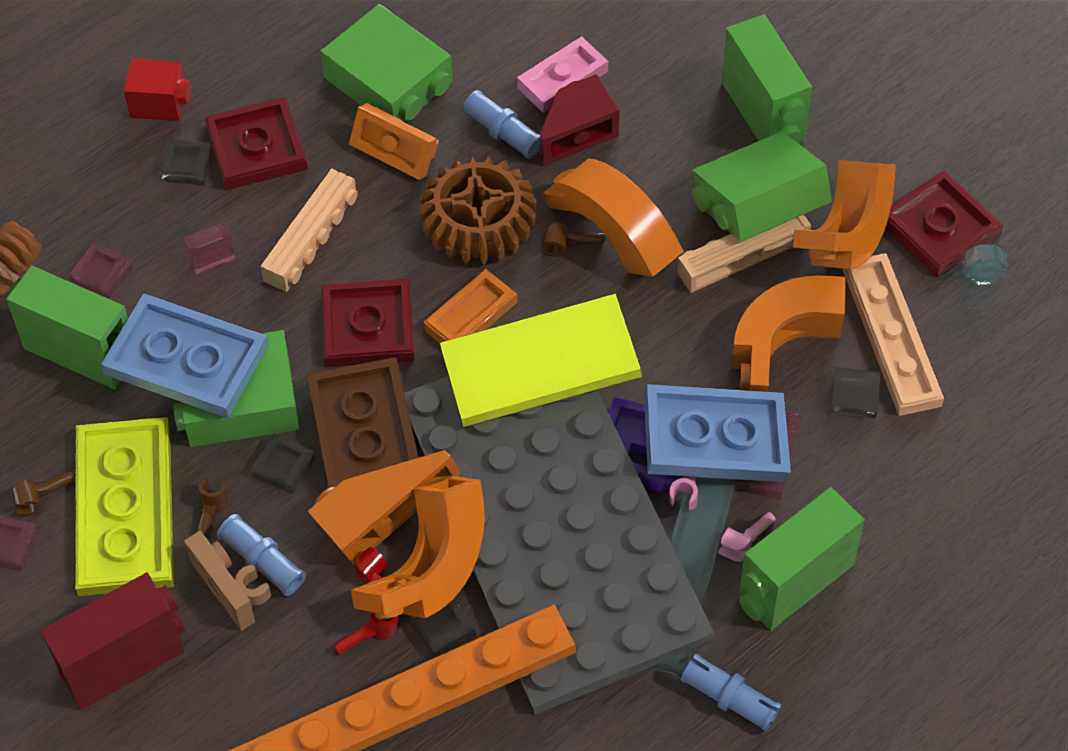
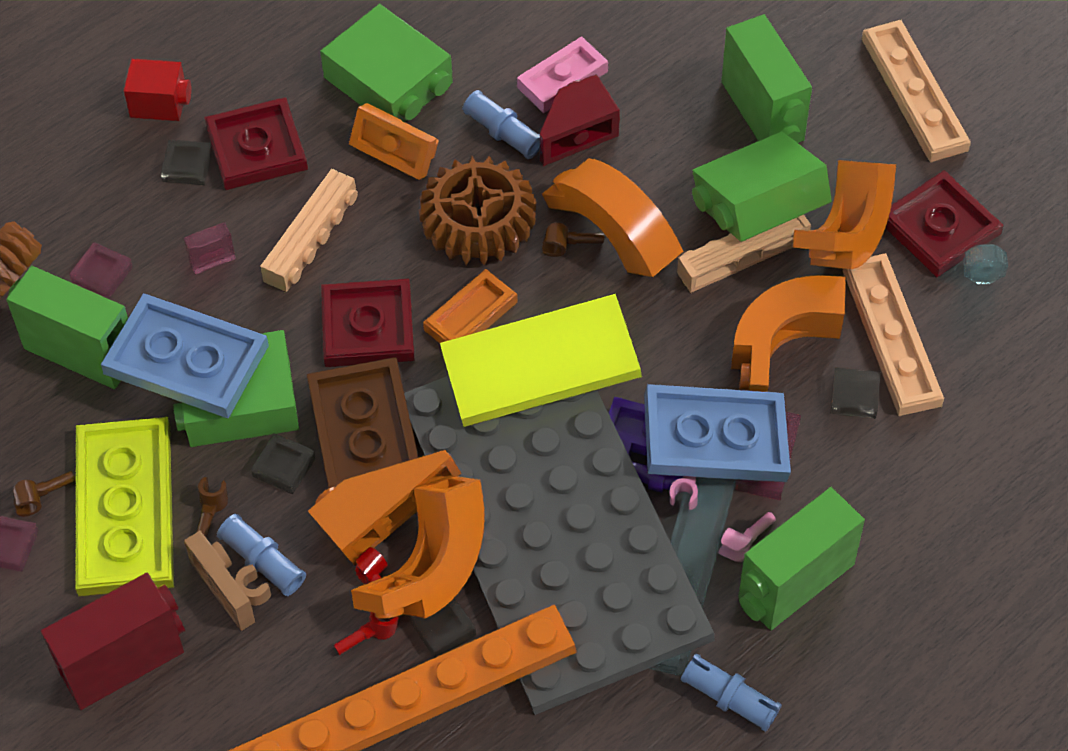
none -> light nougat tile [862,20,971,162]

